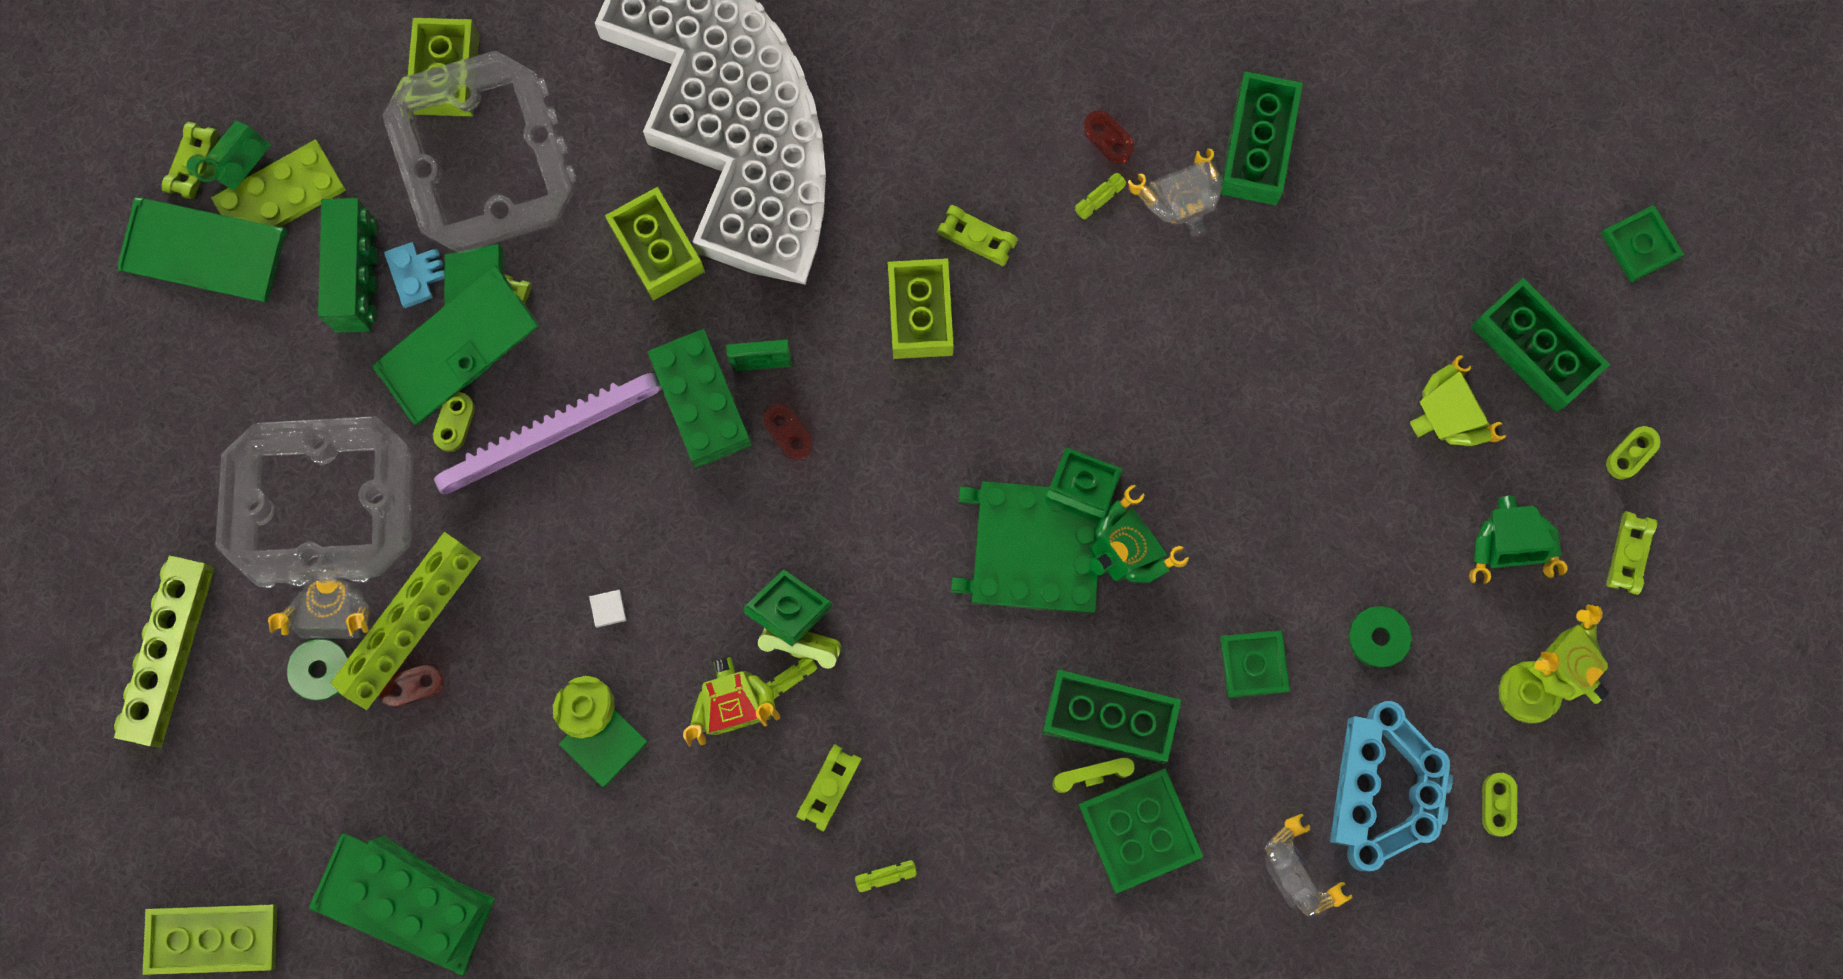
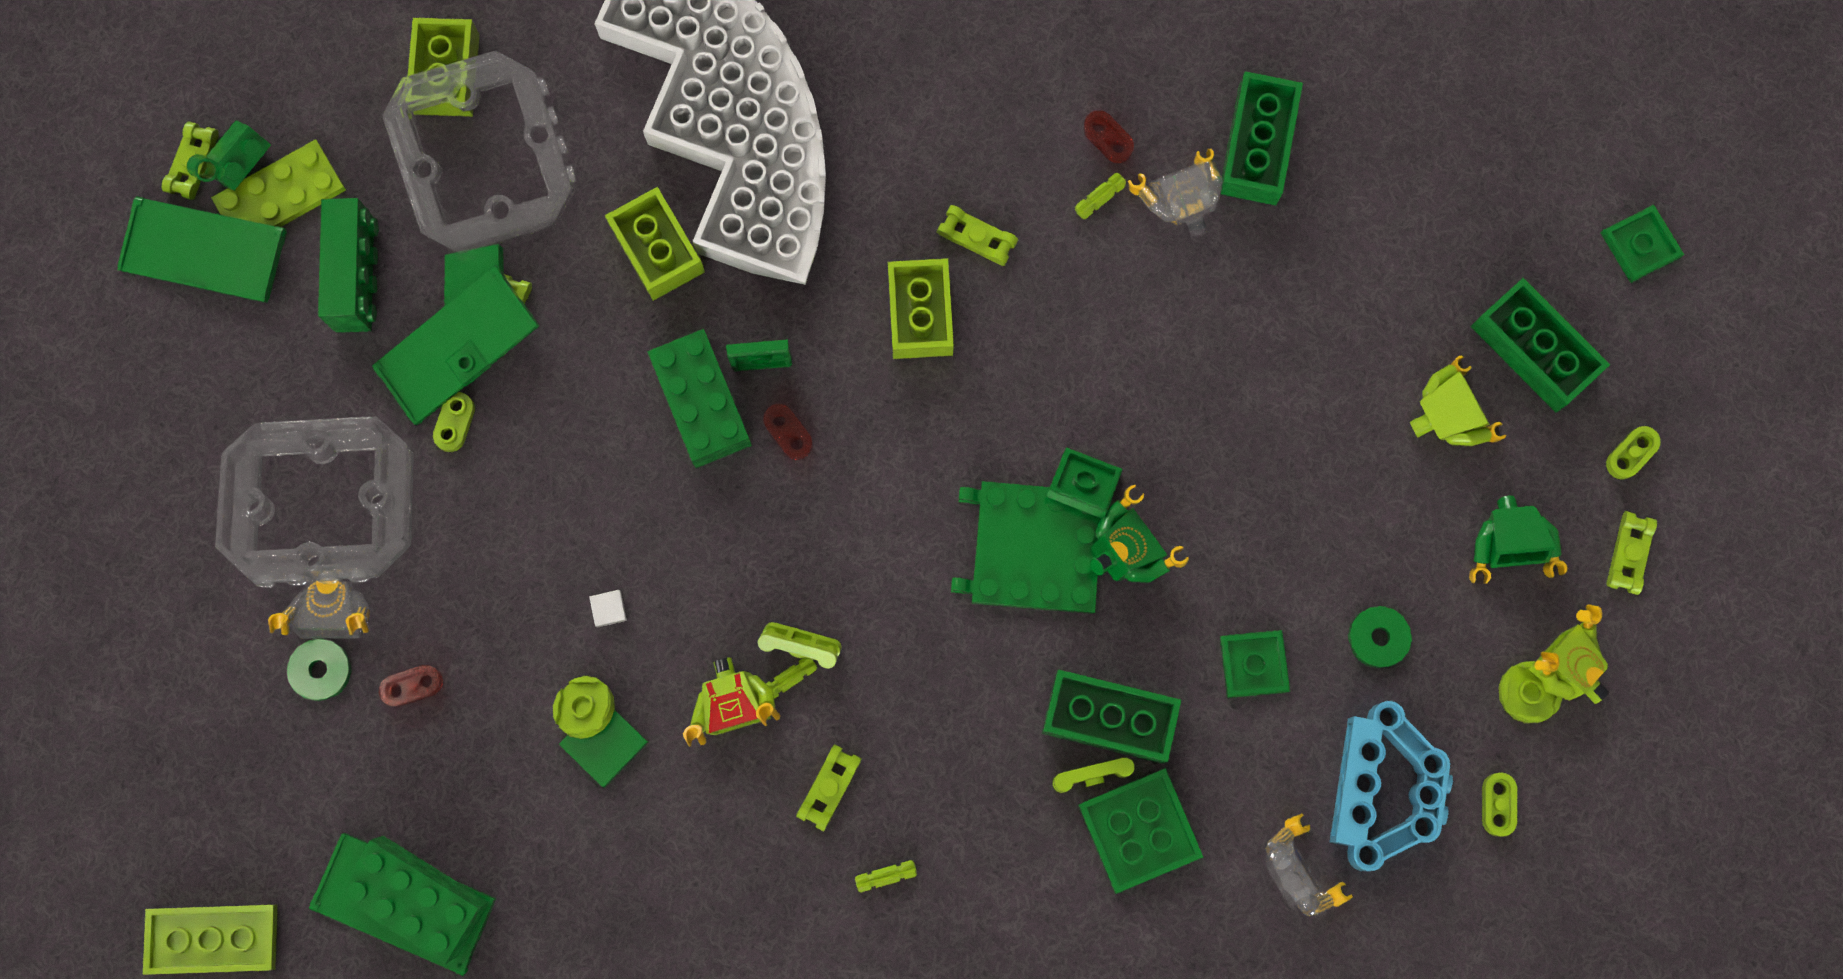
lime brick [114,555,215,748] -> none
lime brick [330,532,481,710] -> none
medium azure hinge [384,242,445,308] -> none
lavender gear [434,373,662,494] -> none
green tile [744,569,832,647] -> none

